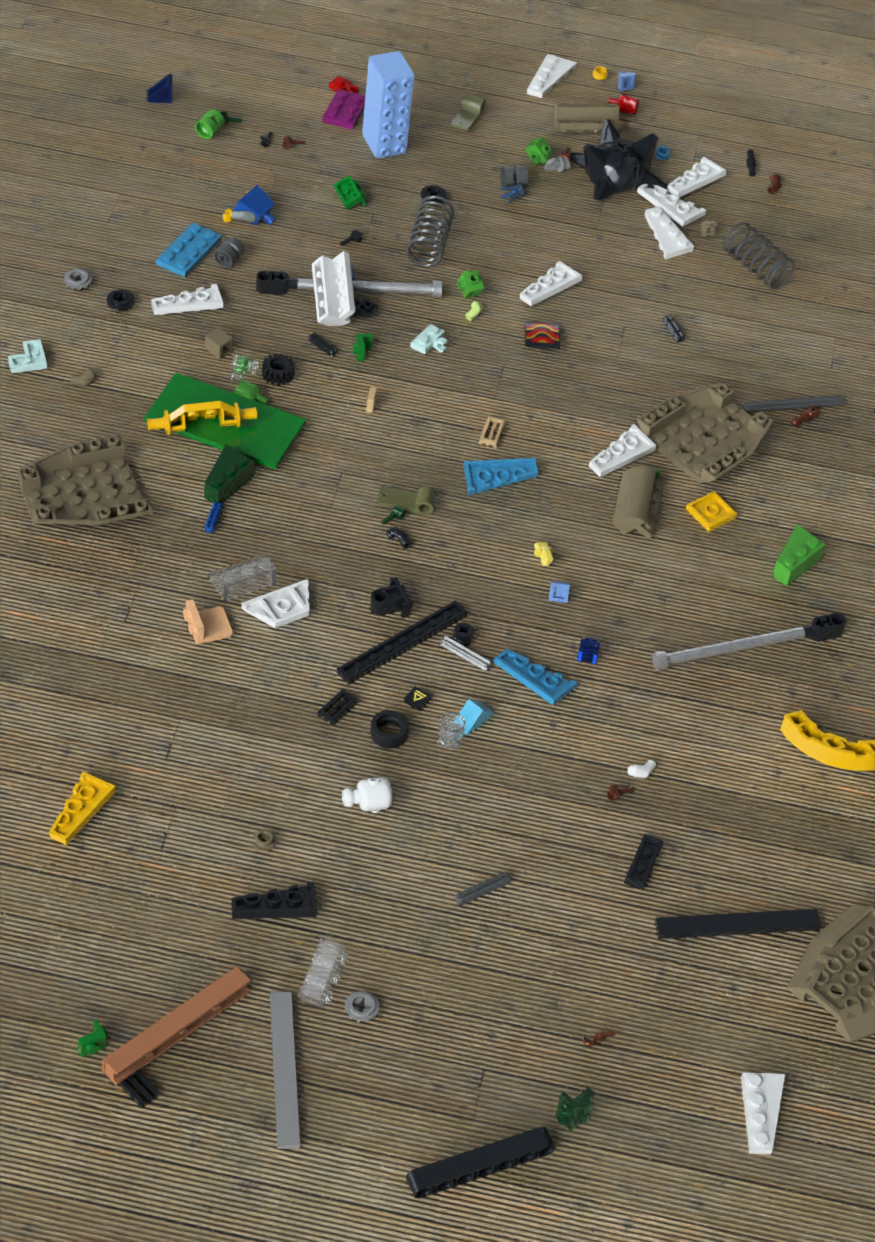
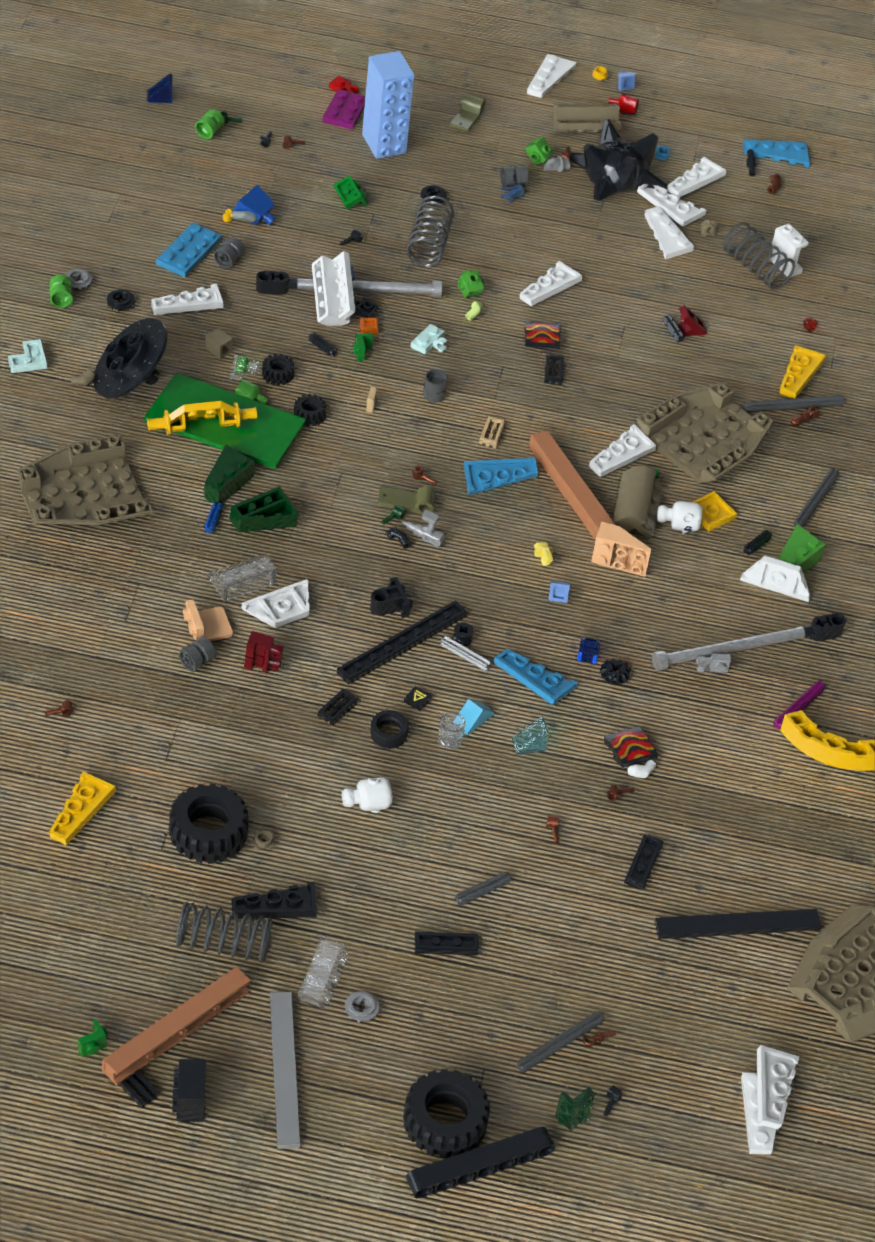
none -> copper hand [44,700,73,717]
none -> bright green wheel [49,275,73,308]
none -> black piece [94,318,168,399]
none -> black tyre [169,783,249,864]
none -> black brick [172,1059,206,1122]
none -> dark grey piece [176,901,272,963]
none -> dark grey wheel [179,636,216,672]
none -> dark green wedge [229,486,299,533]
none -> dark red hips [244,631,284,674]
none -> black tyre [294,394,327,427]
none -> orange tile [360,318,379,334]
none -> light grey piece [401,510,445,547]
none -> black tyre [403,1069,490,1158]
none -> copper hand [412,465,437,485]
none -> black tile [414,932,479,955]
none -> dark grey wheel [423,369,448,403]
none -> clear light blue slope [512,717,549,755]
none -> dark grey axle [516,1011,604,1073]
none -> nougat tile [529,430,615,540]
none -> black tile [544,355,564,385]
none -> copper hand [546,815,559,843]
none -> light nougat slope [591,522,651,577]
none -> black gear [600,658,631,684]
none -> black hand [603,1085,621,1116]
none -> slope [604,726,658,768]
none -> white piece [657,501,702,533]
none -> dark red slope [678,305,707,336]
none -> light grey plate [696,654,731,673]
none -> white wing [740,556,811,602]
none -> dark azure wing [742,139,810,168]
none -> black axle [743,530,772,555]
none -> white wing [757,1045,799,1129]
none -> white panel [770,224,809,277]
none -> magenta axle [773,680,825,730]
none -> yellow wing [780,345,826,399]
none -> dark grey axle [794,468,839,528]
none -> clear red hinge [803,317,818,332]

